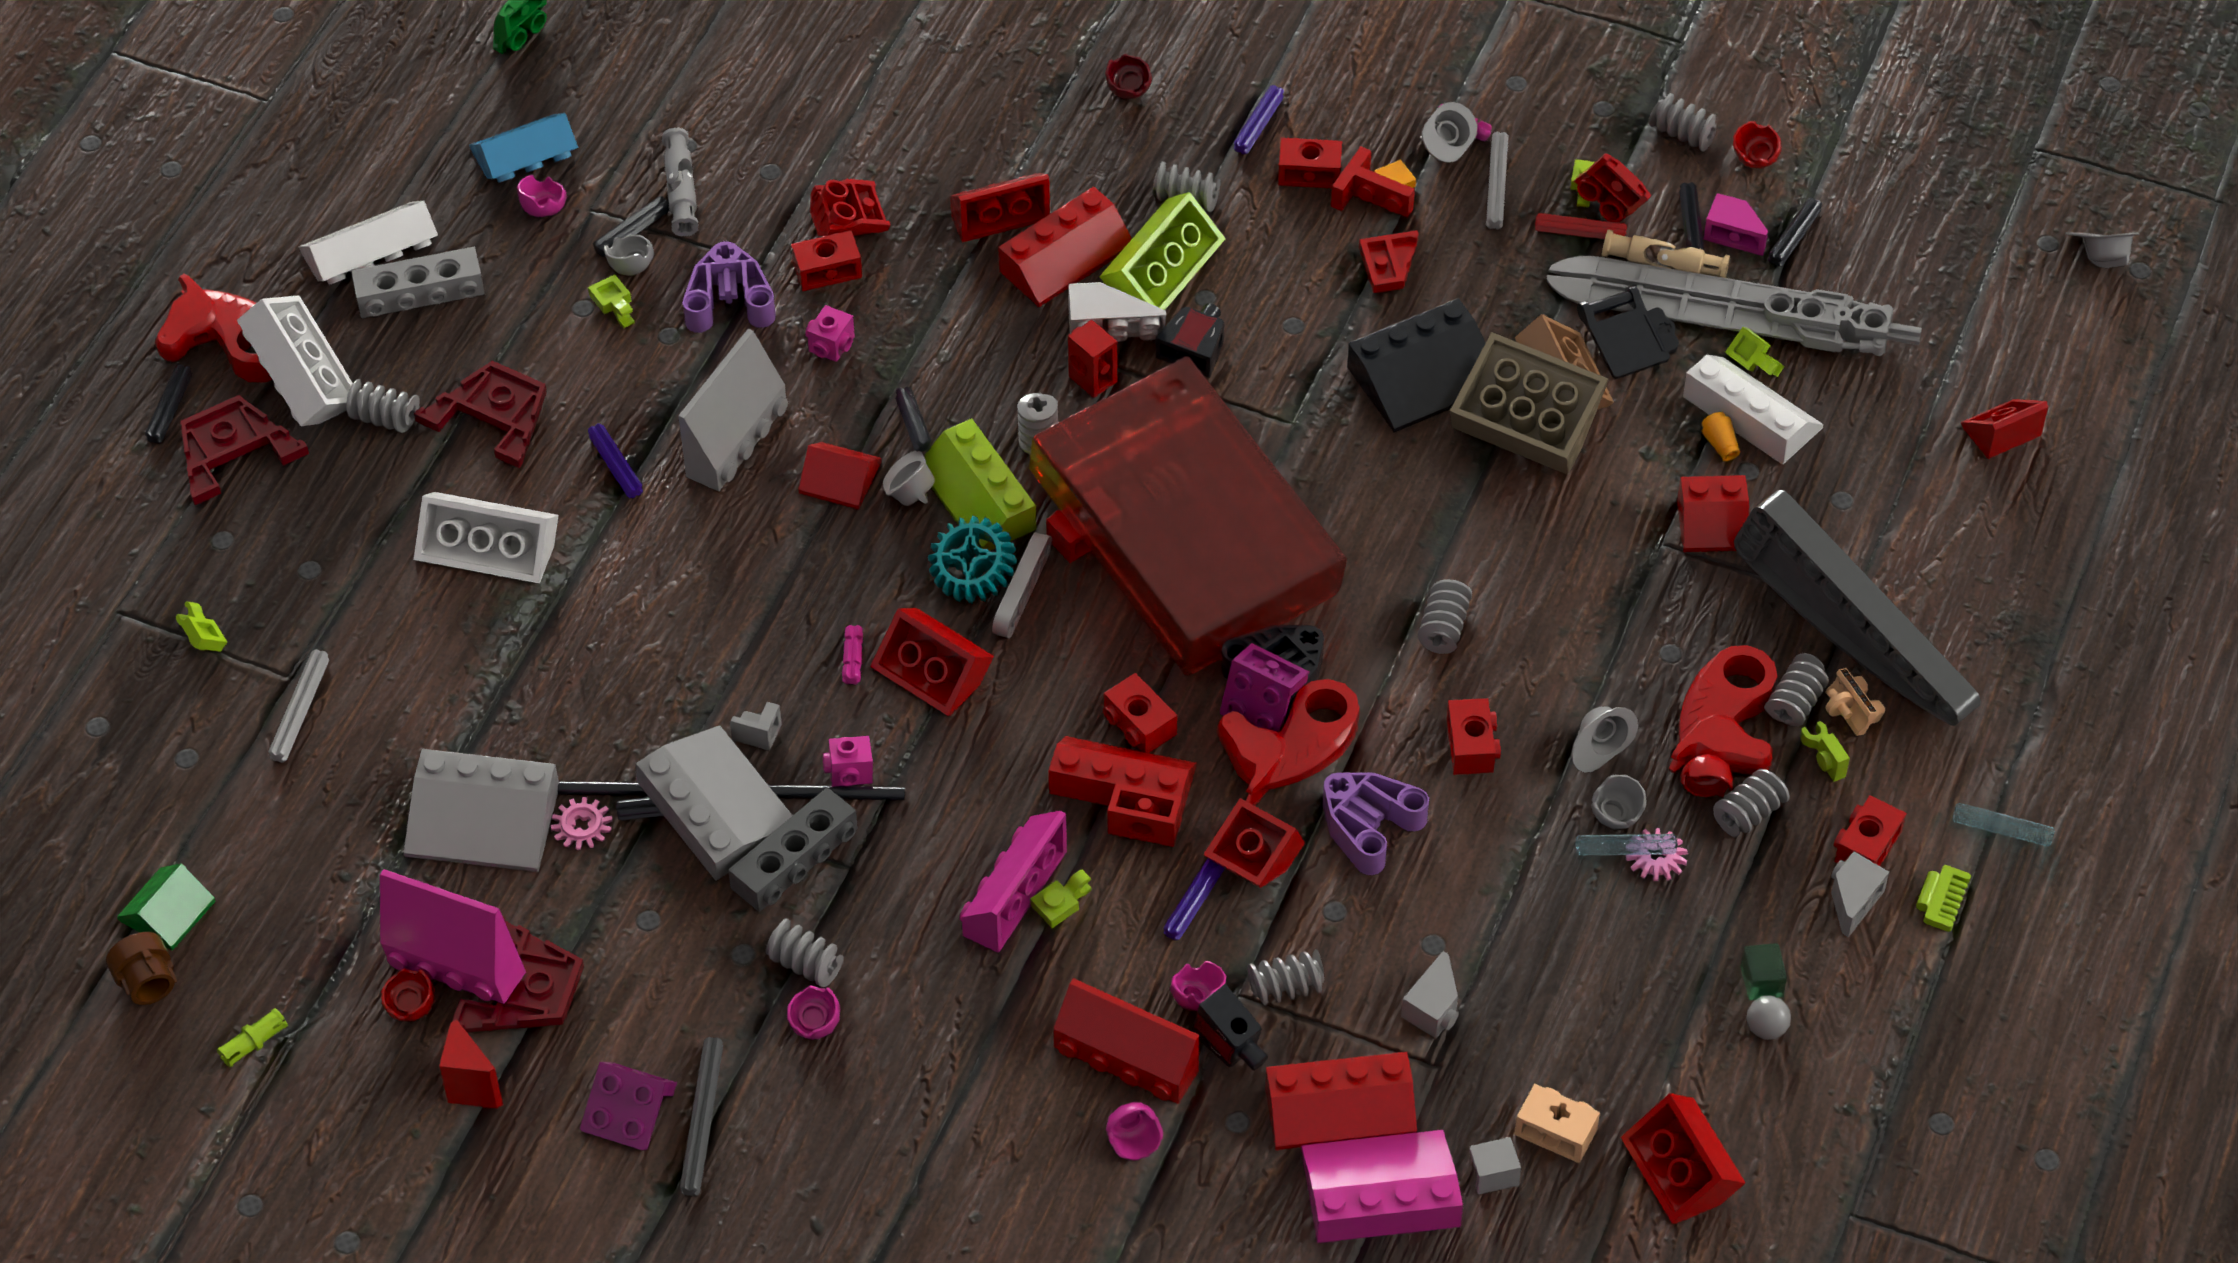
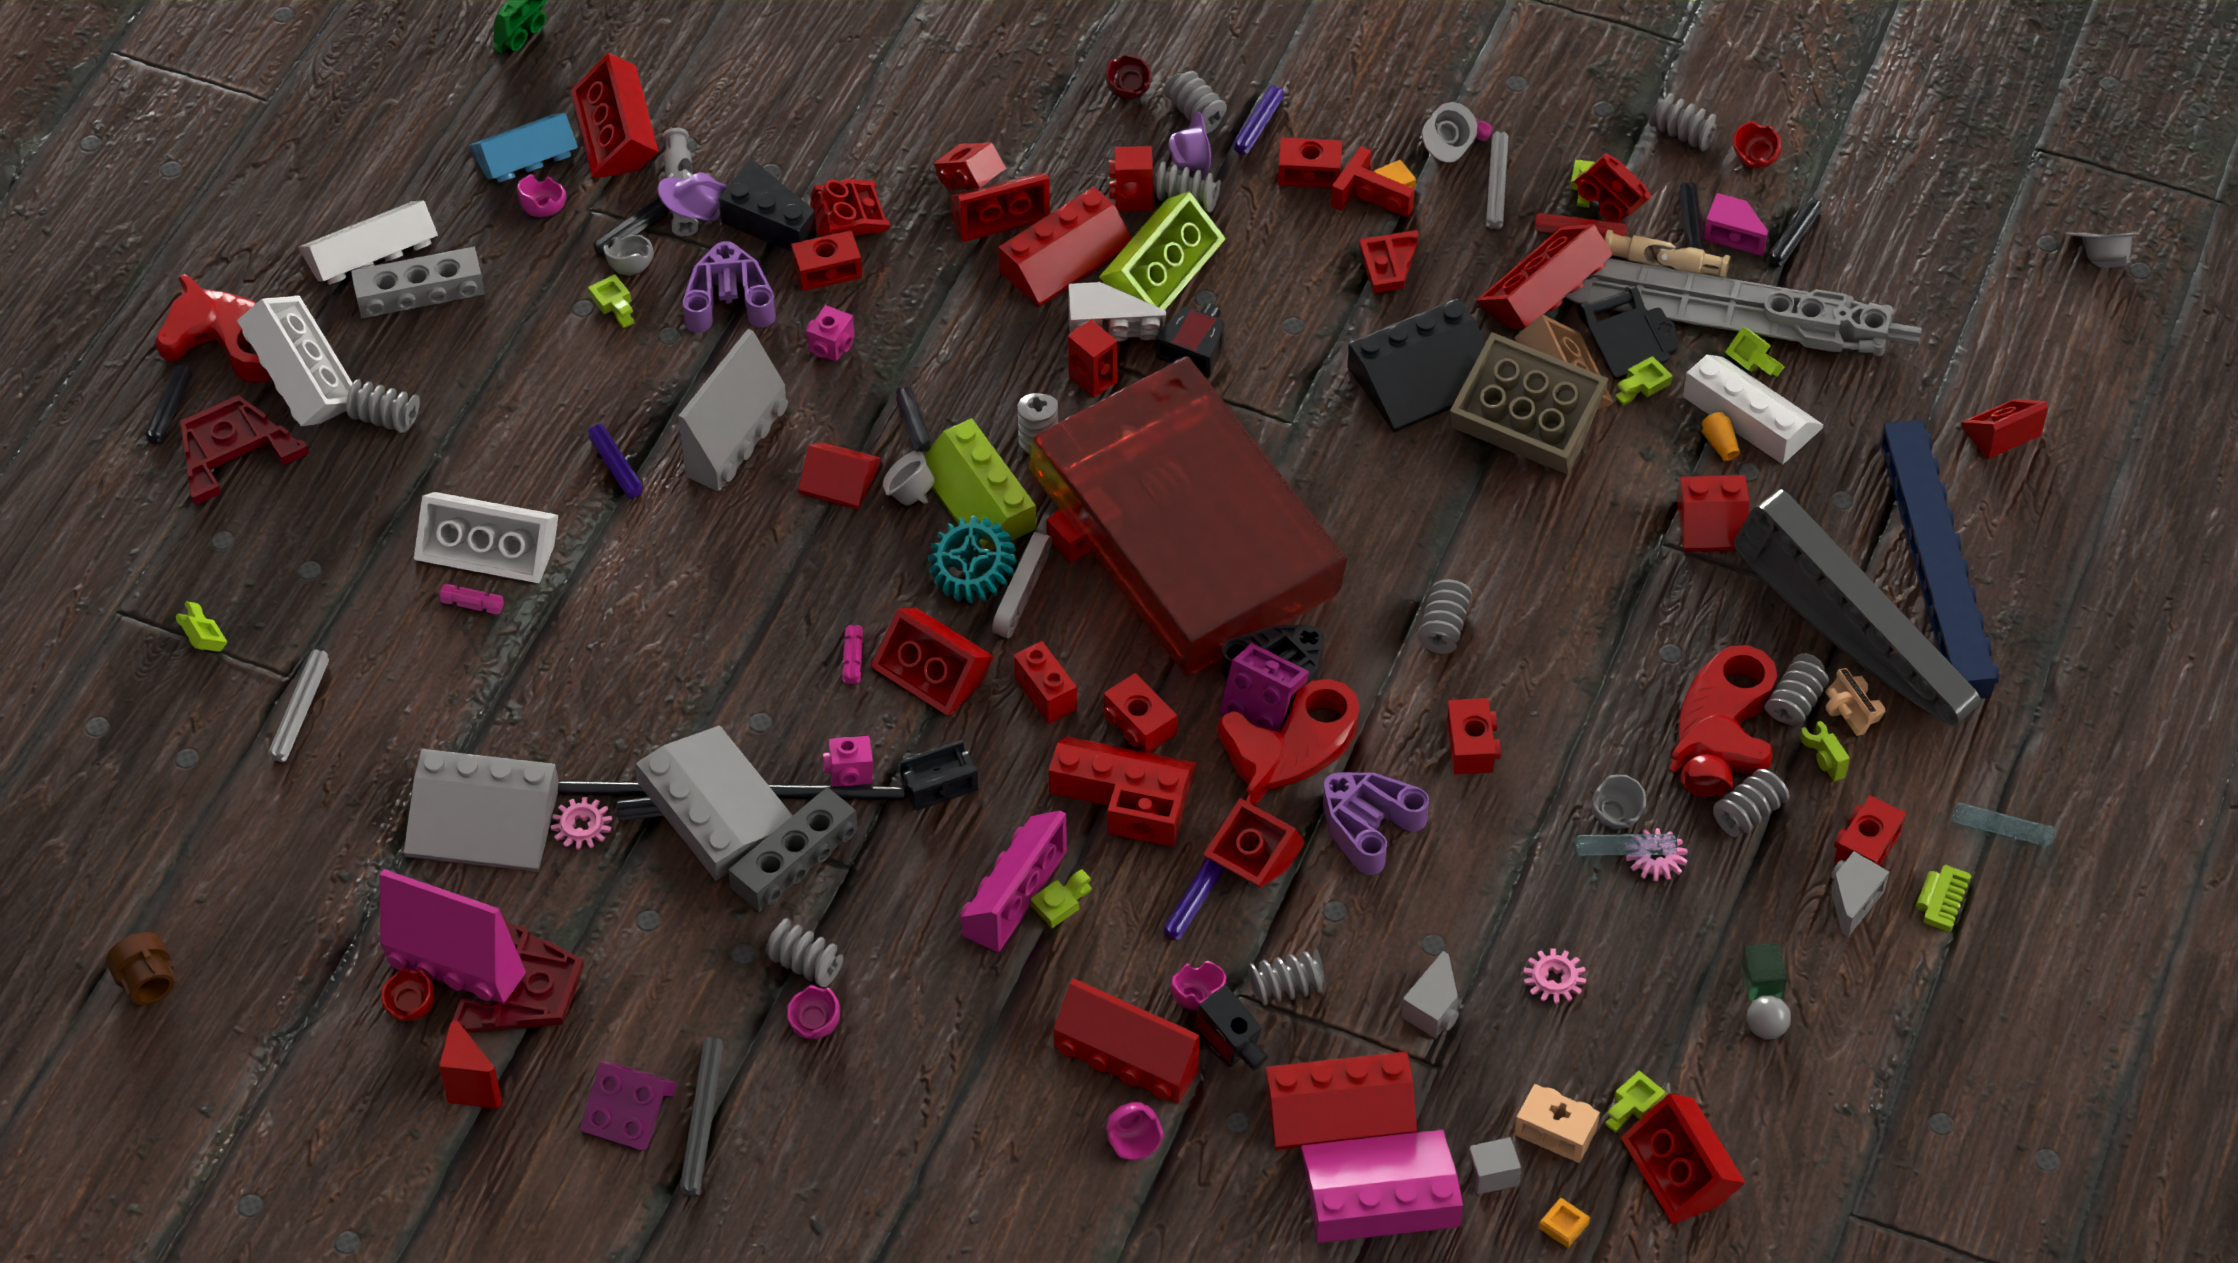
slope [117,863,216,951] -> none
lime pin [217,1008,288,1067] -> none
dark red wing [414,360,547,468] -> none
light grey panel [730,702,782,751] -> none
light grey piece [1571,706,1638,772] -> none
none -> dark pink axle [439,584,504,614]
none -> red slope [571,52,659,178]
none -> medium lavender piece [658,172,727,222]
none -> black wedge [719,158,817,252]
none -> black hinge [899,740,978,811]
none -> red brick [933,142,1006,190]
none -> red brick [1014,641,1077,724]
none -> red brick [1109,146,1153,212]
none -> light grey piece [1164,71,1227,134]
none -> medium lavender piece [1168,112,1211,178]
none -> red slope [1475,224,1613,330]
none -> bright pink gear [1523,949,1586,1004]
none -> light orange tile [1539,1197,1590,1248]
none -> lime plate [1605,1071,1666,1133]
none -> lime plate [1615,356,1673,405]
none -> dark blue brick [1880,420,1999,699]

